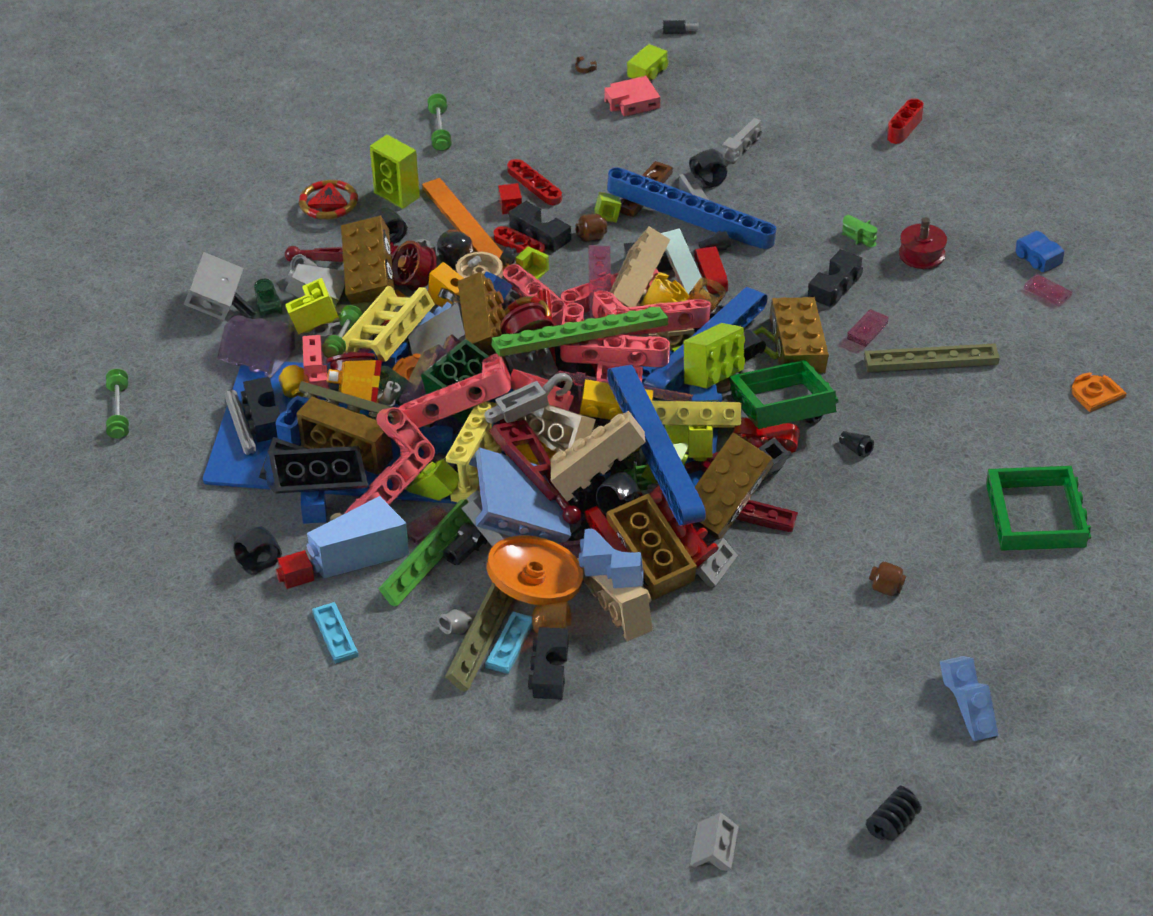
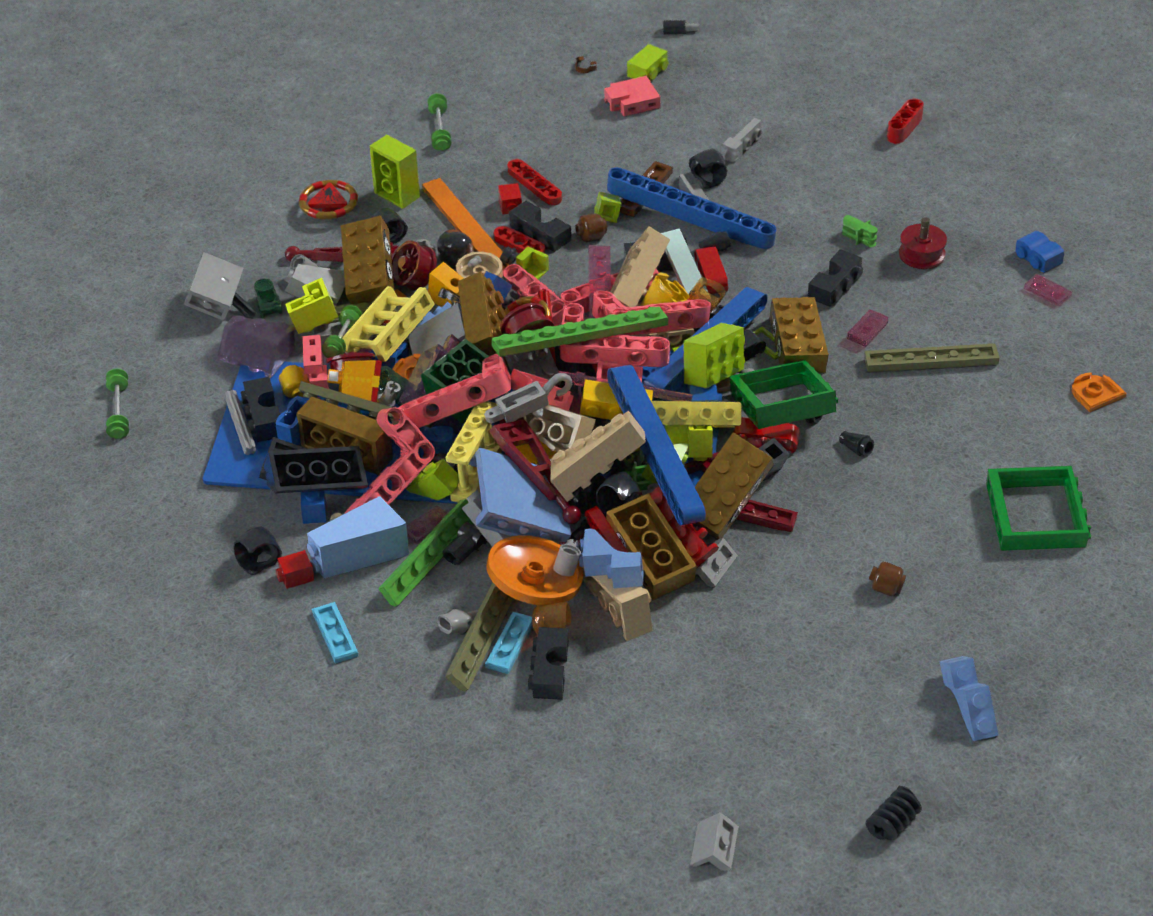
none -> light grey pin [553,539,581,576]

